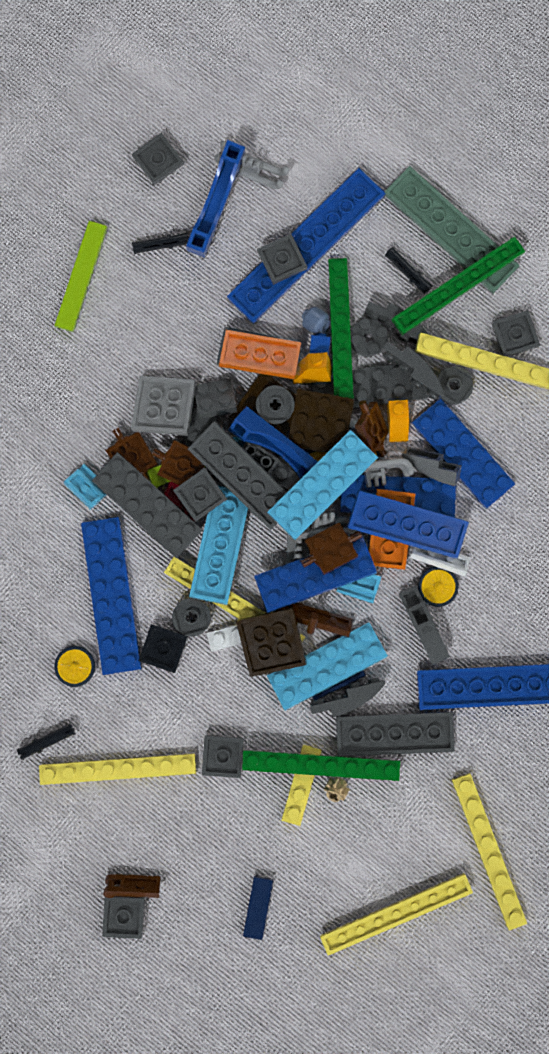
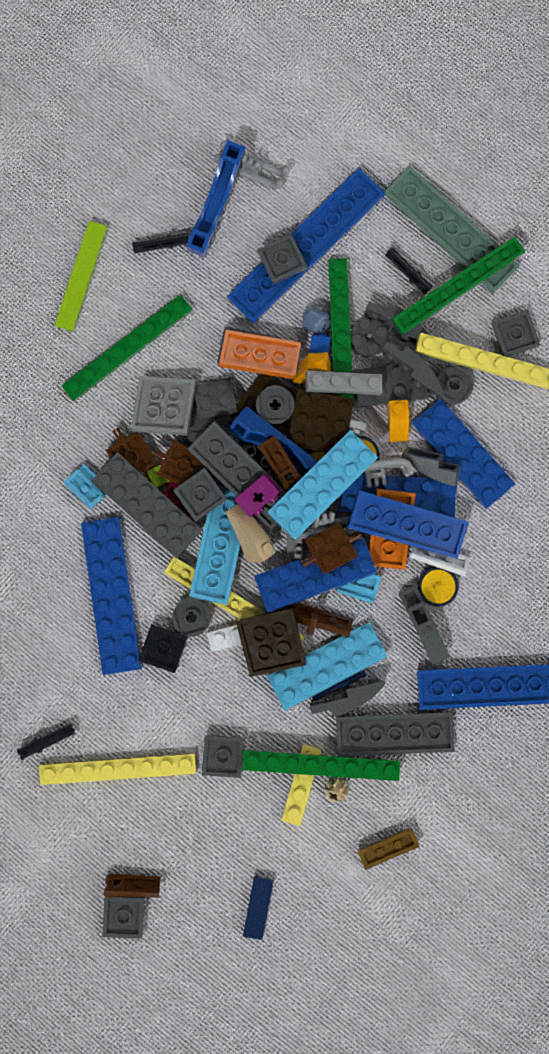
yellow wheel [54,646,95,687] -> none
dark grey plate [132,133,184,186] -> none
light yellow plate [320,873,473,956] -> none
reddish brown plate [355,400,389,457] -> none
light yellow plate [451,773,527,931] -> none
none -> green plate [61,294,193,402]
none -> tan slope [225,503,276,563]
none -> magenta brick [234,472,281,517]
none -> reddish brown plate [259,436,301,492]
none -> light grey plate [305,371,382,395]
none -> pearl gold plate [357,827,420,870]

